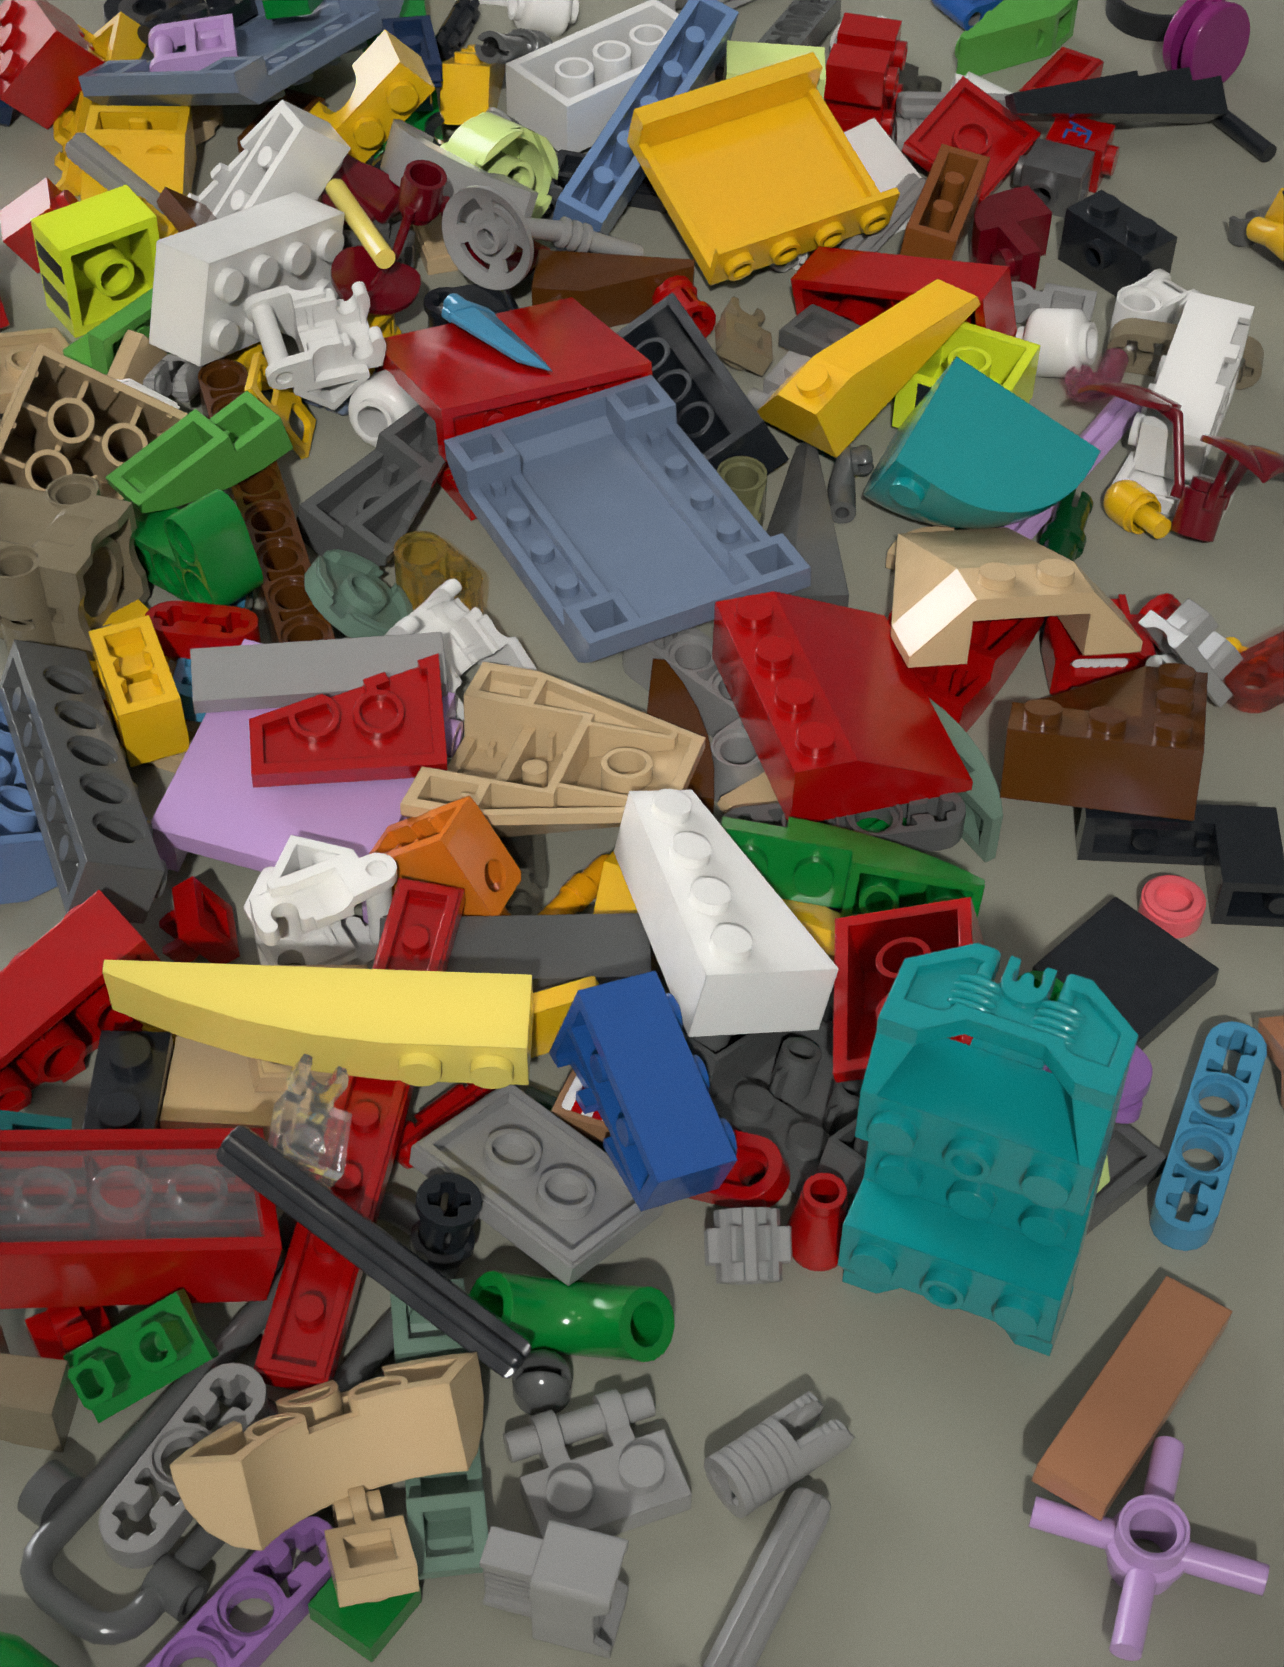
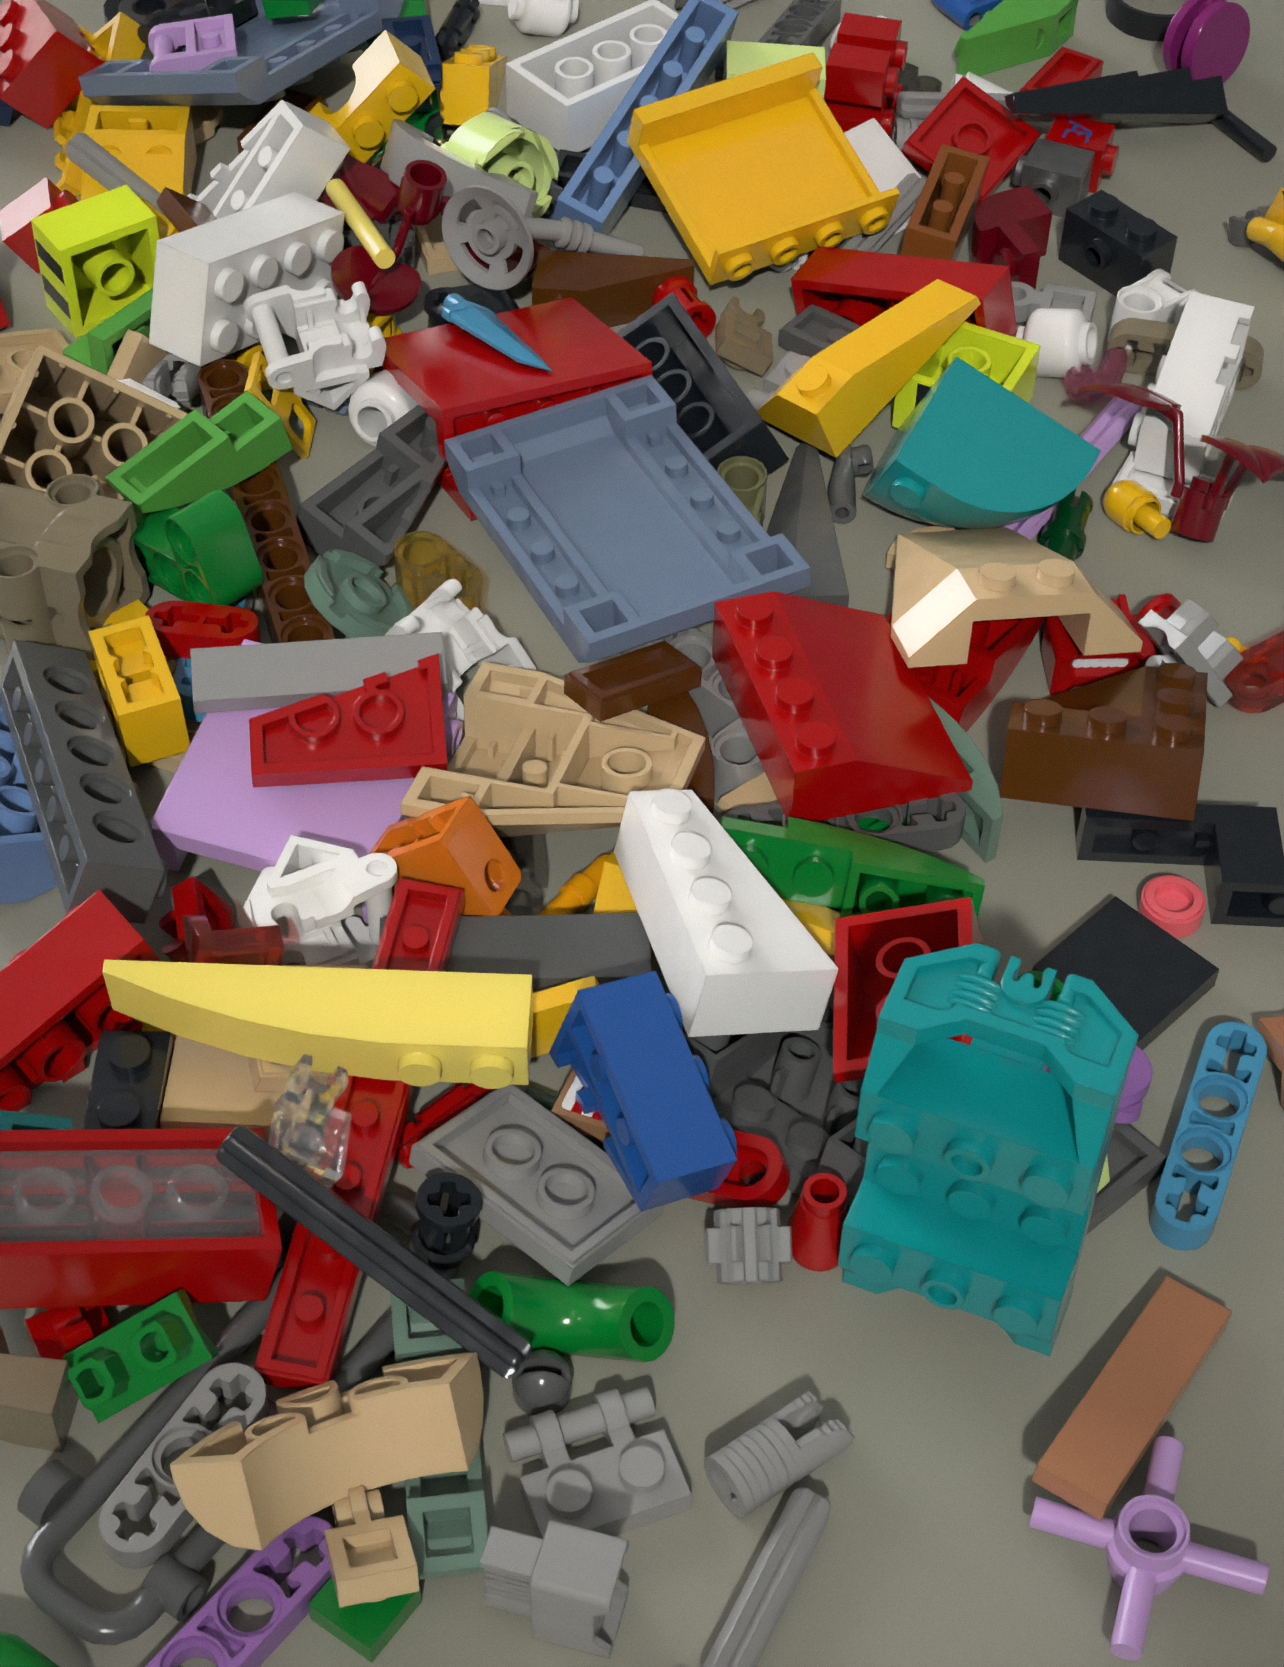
dark grey pin [475,28,553,65] -> none
none -> clear red tile [182,913,284,966]
none -> reddish brown tile [564,641,702,722]

